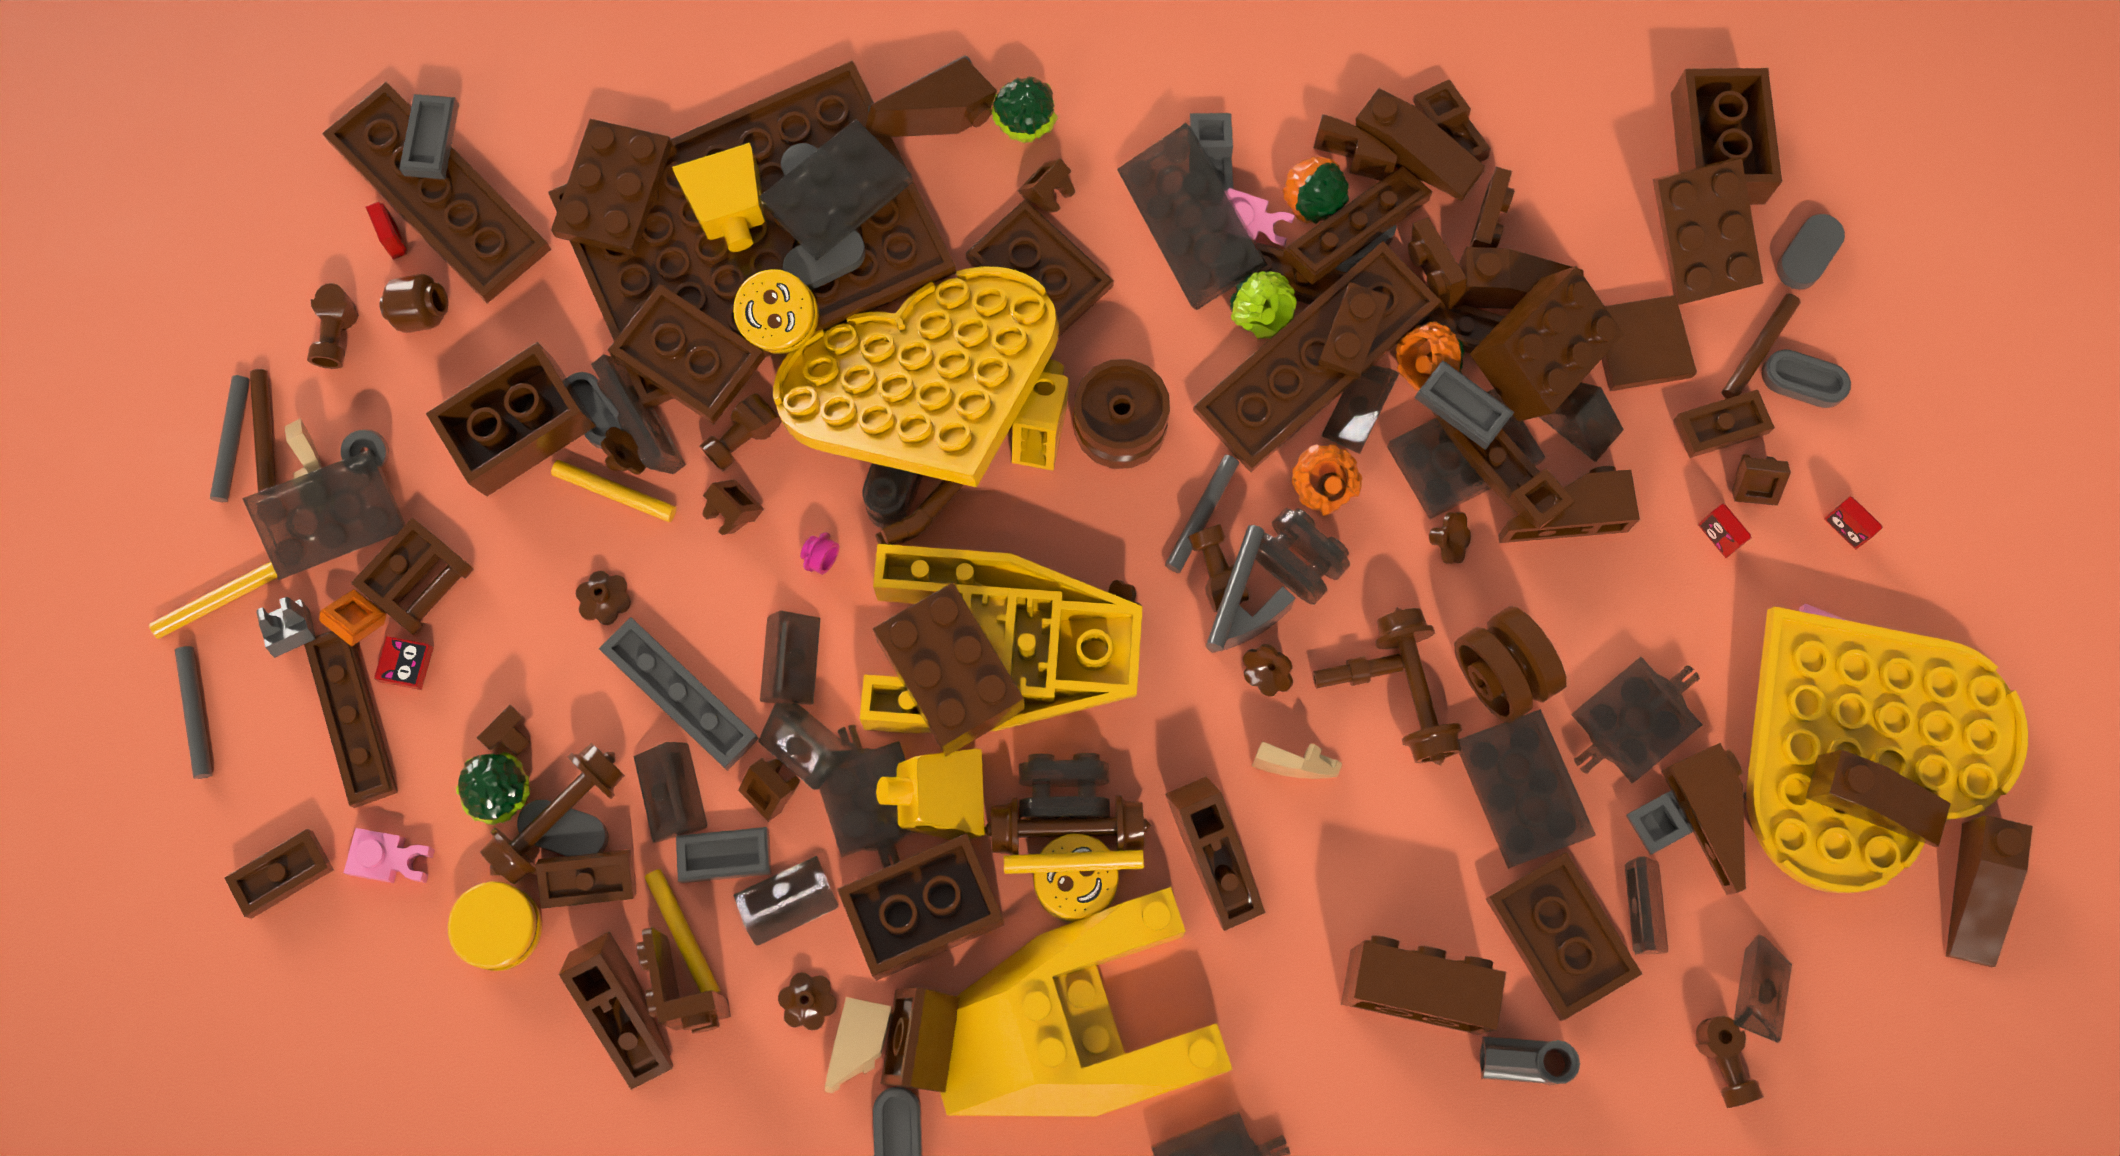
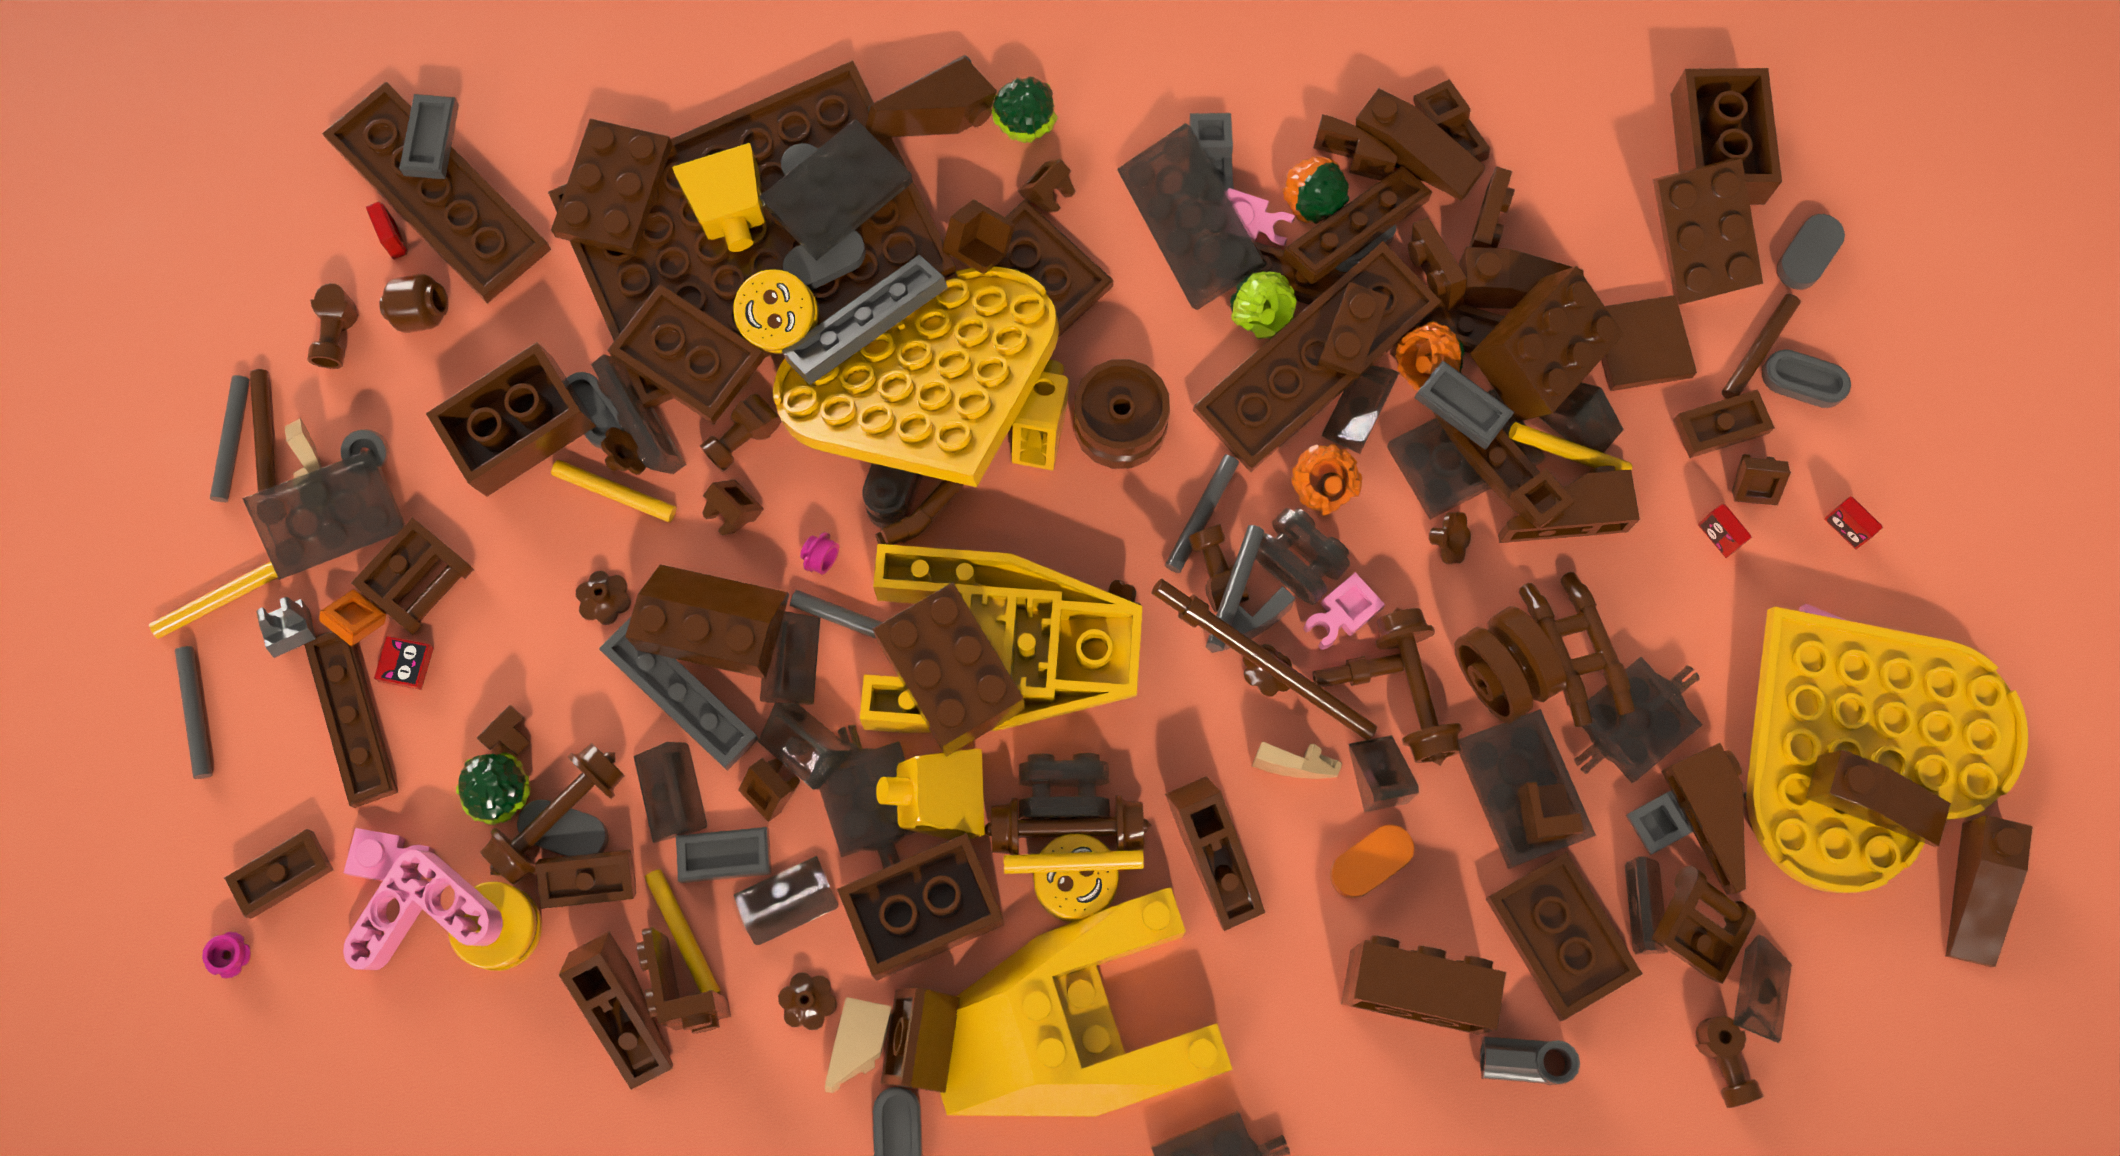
none -> dark pink plate [202,932,251,978]
none -> bright pink beam [343,850,503,970]
none -> reddish brown slope [625,564,789,679]
none -> dark grey plate [782,255,948,385]
none -> dark grey bar [790,590,883,639]
none -> reddish brown panel [942,199,1015,274]
none -> reddish brown bar [1152,579,1377,740]
none -> bright pink plate [1303,572,1385,650]
none -> orange tile [1330,825,1414,898]
none -> clear smoke slope [1349,735,1419,812]
none -> yellow bar [1509,422,1632,471]
none -> reddish brown panel [1517,782,1584,844]
none -> reddish brown piece [1519,572,1636,727]
none -> reddish brown plate [1651,866,1756,984]

